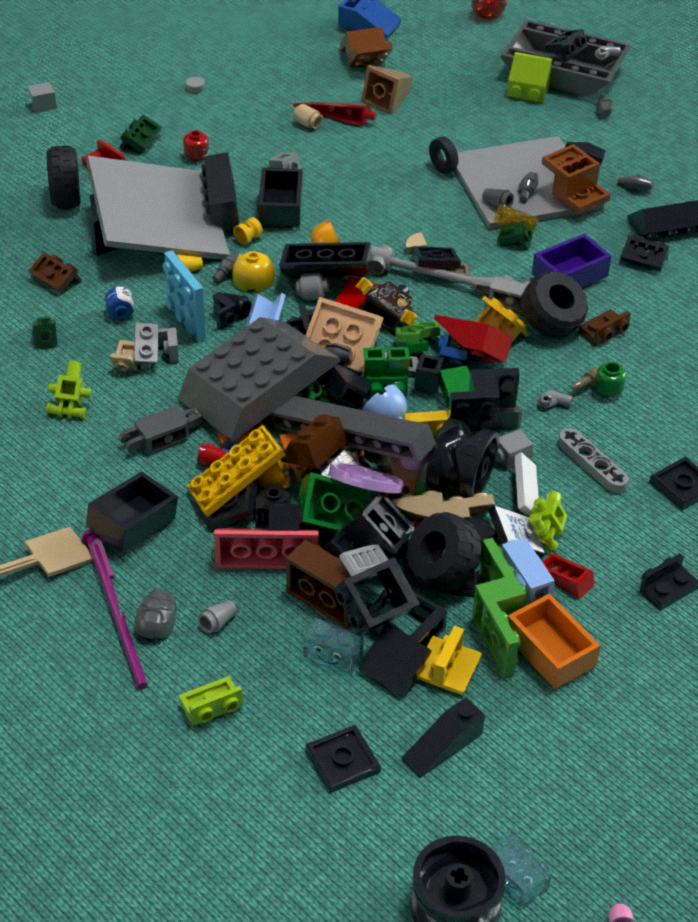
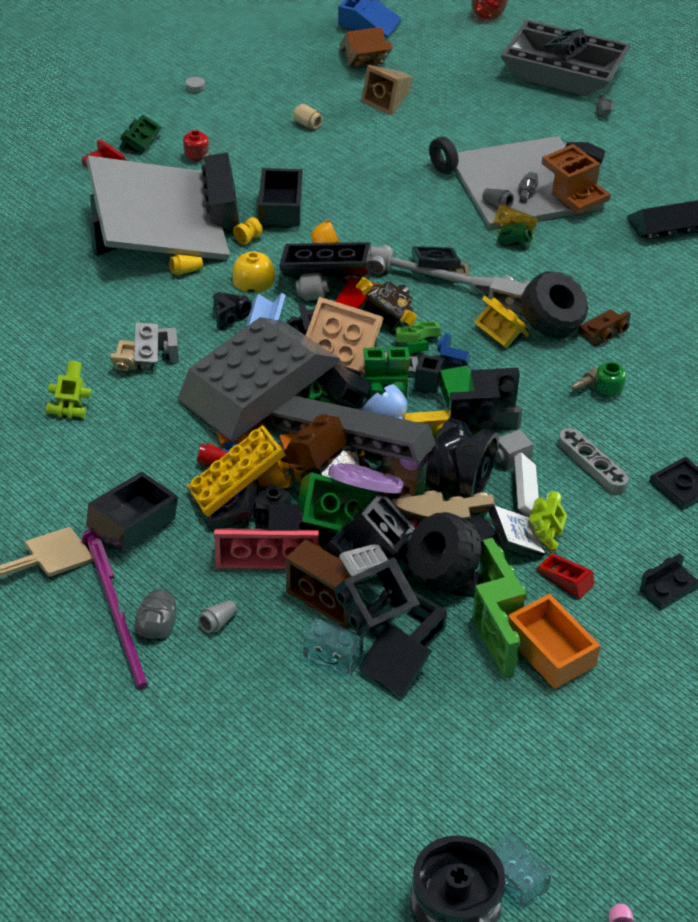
light grey panel [28,82,57,113] -> none
reddish brown bracket [28,252,82,294] -> none
dark green bracket [32,316,58,348] -> none
black tyre [46,146,81,208] -> none
blue head [104,287,135,319] -> none
dark grey hinge [118,405,202,456] -> none
medium azure plate [163,250,206,342] -> none
lime bracket [179,676,243,726] -> none
dark grey piece [212,253,241,283] -> none
light grey bracket [268,152,302,169] -> none
red piece [293,102,377,125] -> none
black tile [305,725,381,793] -> none
dark grey piece [324,343,353,364] -> none
black slope [402,697,485,778] -> none
tan tile [406,232,427,253] -> none
yellow bracket [416,626,482,695] -> none
red slope [434,314,513,364] -> none
light blue window [502,537,555,607] -> none
lime slope [507,52,552,103] -> none
dark purple piece [532,233,612,287] -> none
light grey arm [539,391,573,408] -> none
light grey arm [595,46,620,60] -> none
dark grey piece [618,175,654,191] -> none
black bracket [620,235,669,272] -> none

